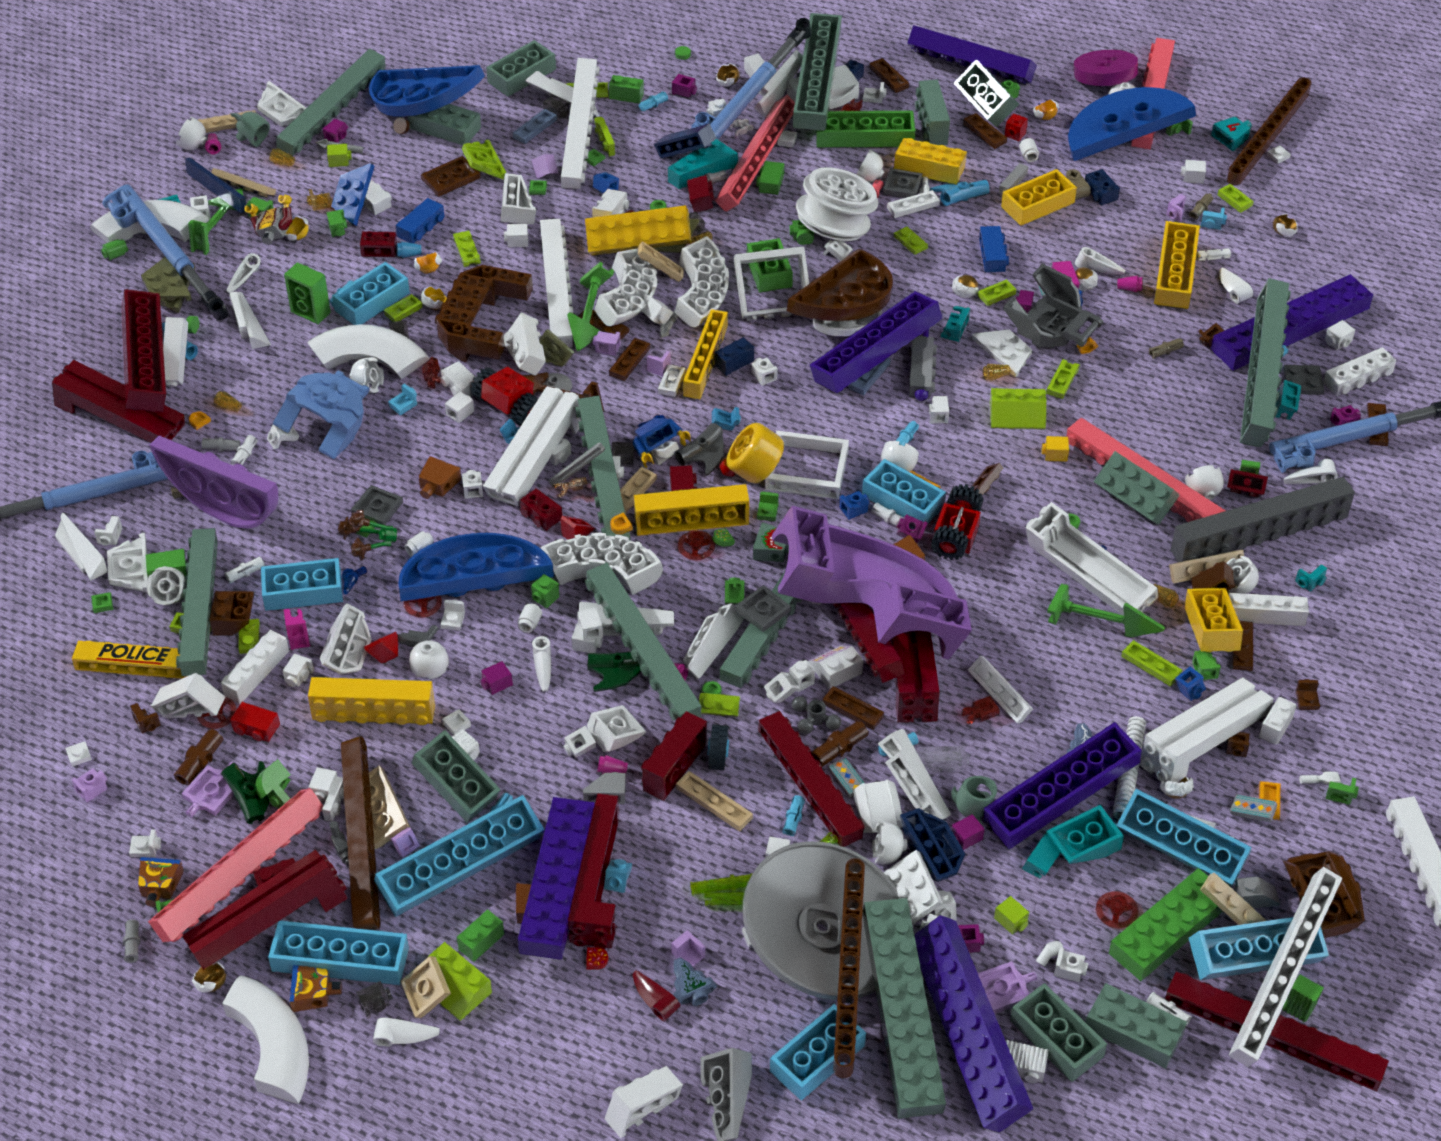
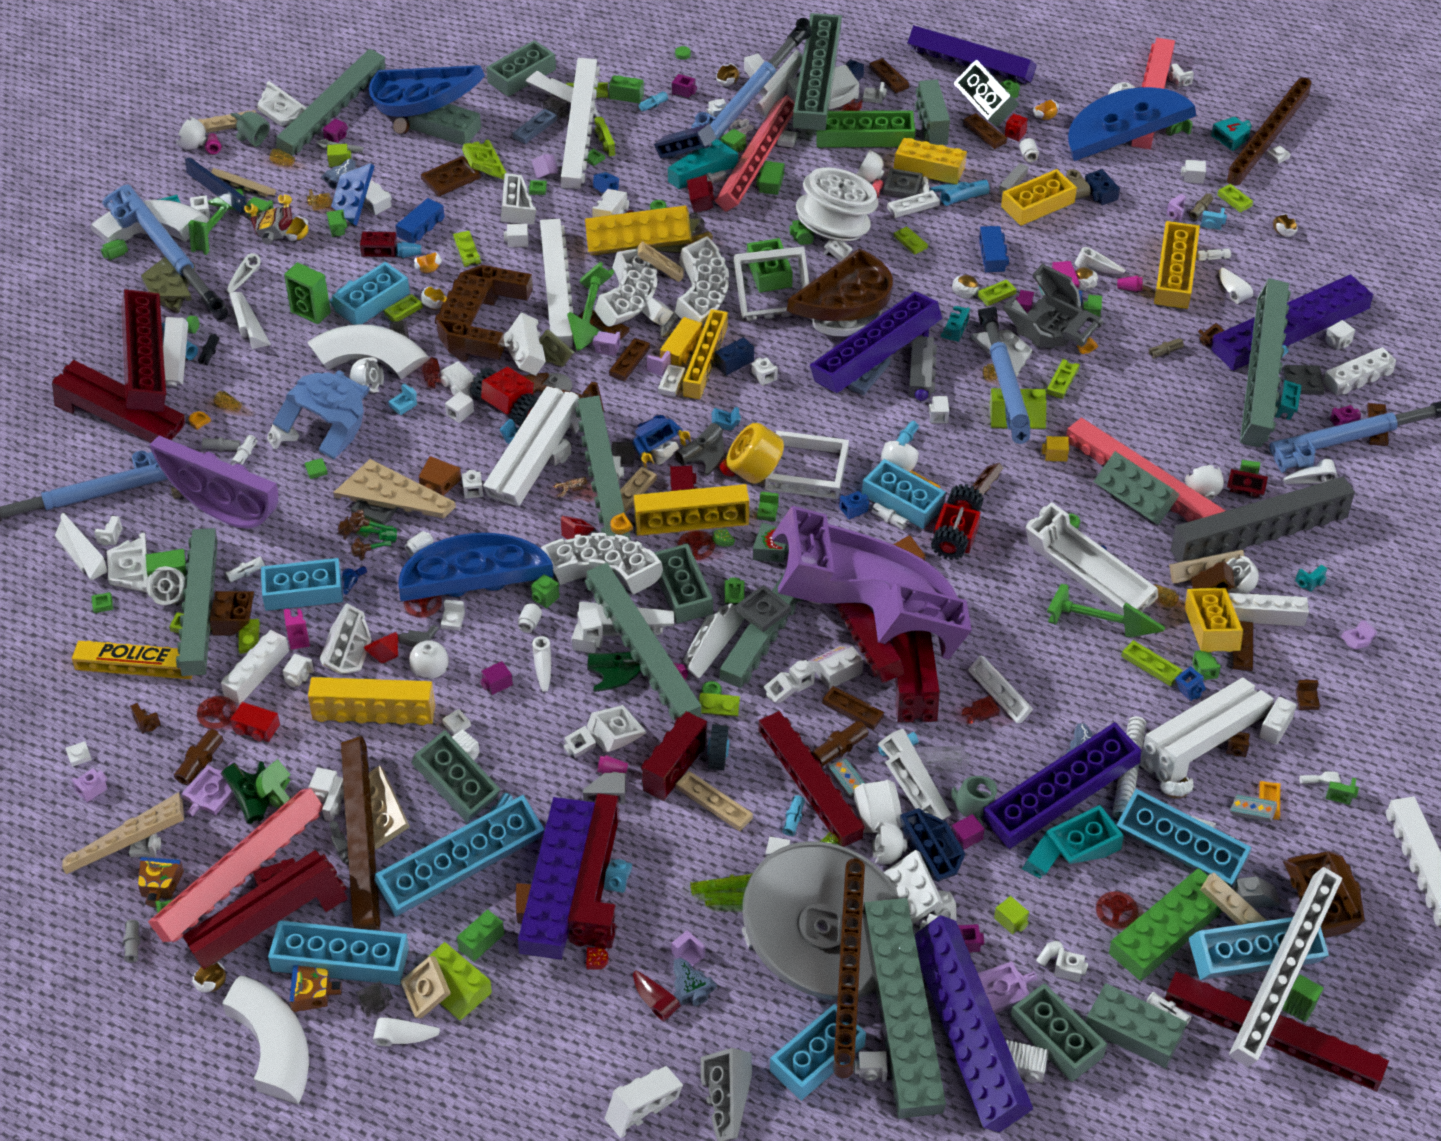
white wedge [151,673,225,718] -> none
lavender plate [391,827,420,857] -> none
dark red brick [520,488,563,531] -> none
light grey axle [549,443,605,488] -> none
dark grey piece [792,696,841,735] -> none
magenta brick [896,514,928,543] -> none
magenta brick [1074,50,1138,86] -> none
none -> tan wing [62,792,184,874]
none -> black axle [198,334,220,365]
none -> bright green tile [305,458,328,479]
none -> sand blue rock [321,159,356,190]
none -> tan wing [333,459,456,519]
none -> sand green brick [654,544,713,624]
none -> yellow brick [660,317,702,367]
none -> bright green brick [721,129,746,153]
none -> white brick [854,1051,887,1082]
none -> medium blue piece [978,307,1030,444]
none -> bright green brick [1083,295,1102,317]
none -> white bracket [1169,63,1194,87]
none -> lavender bracket [1341,620,1377,649]

